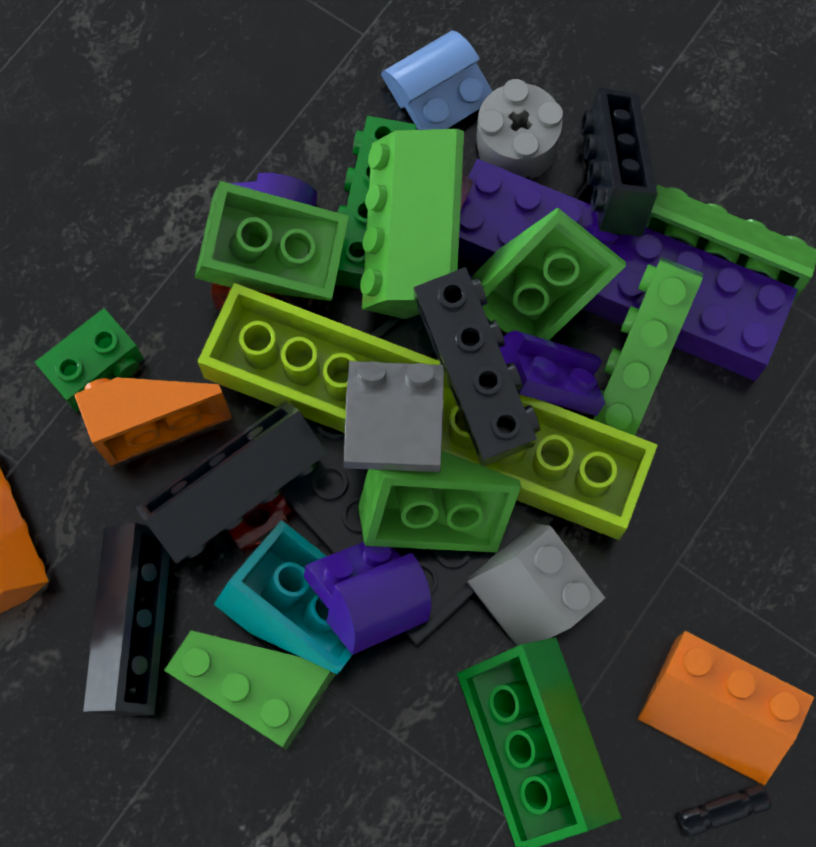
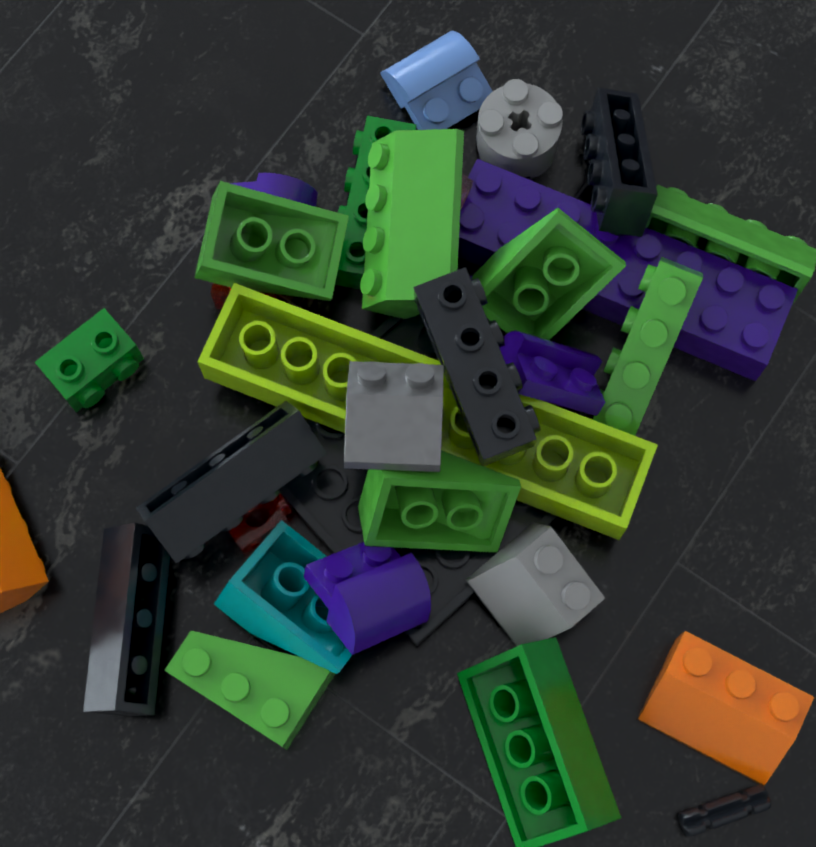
orange slope [74,377,233,466] -> none

